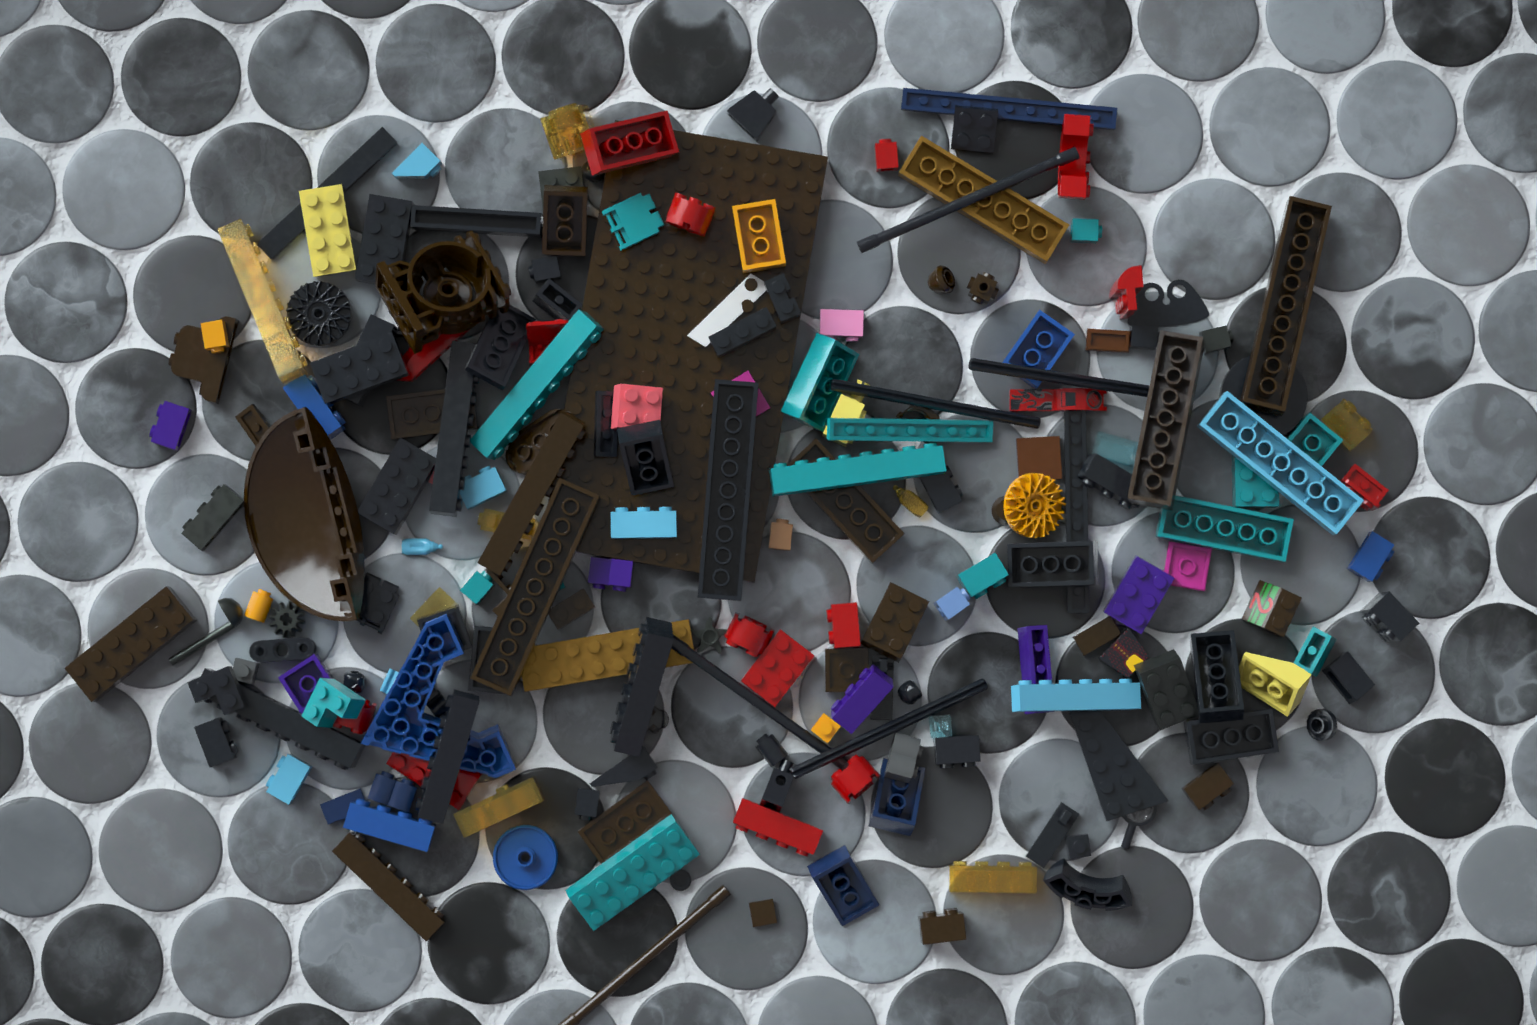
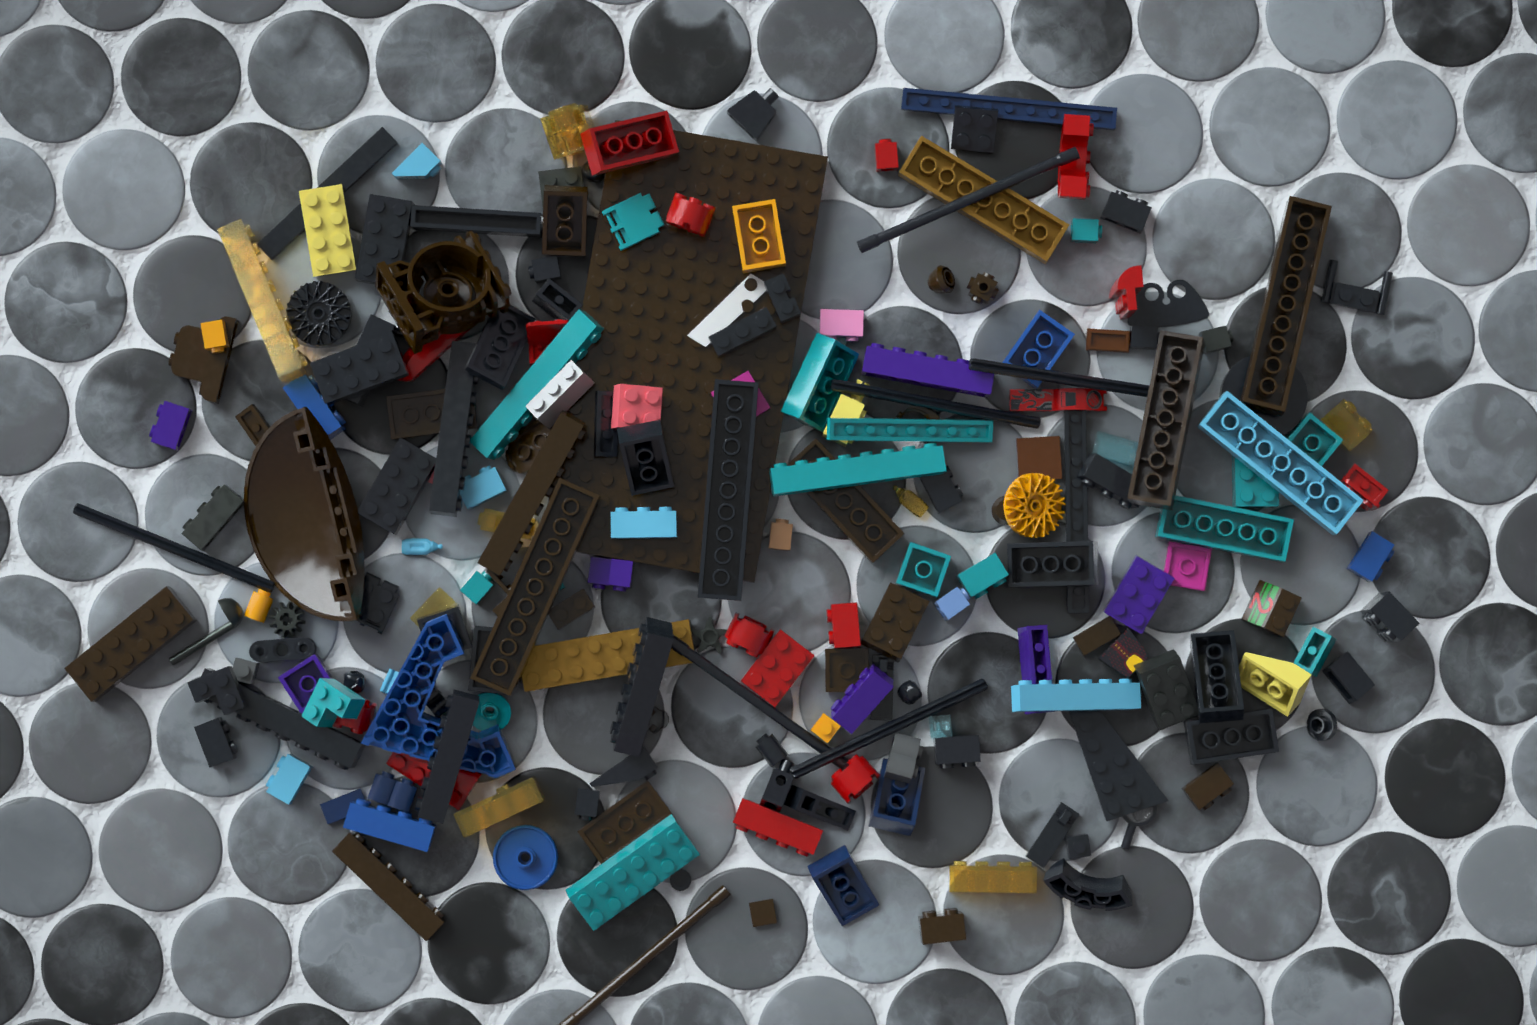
none -> black axle [73,503,275,592]
none -> teal dish [473,692,511,731]
none -> light grey brick [525,360,595,429]
none -> black slope [784,785,856,831]
none -> dark purple brick [861,343,994,398]
none -> teal brick [895,542,951,598]
none -> black brick [1100,190,1152,234]
none -> black plate [1321,260,1393,315]

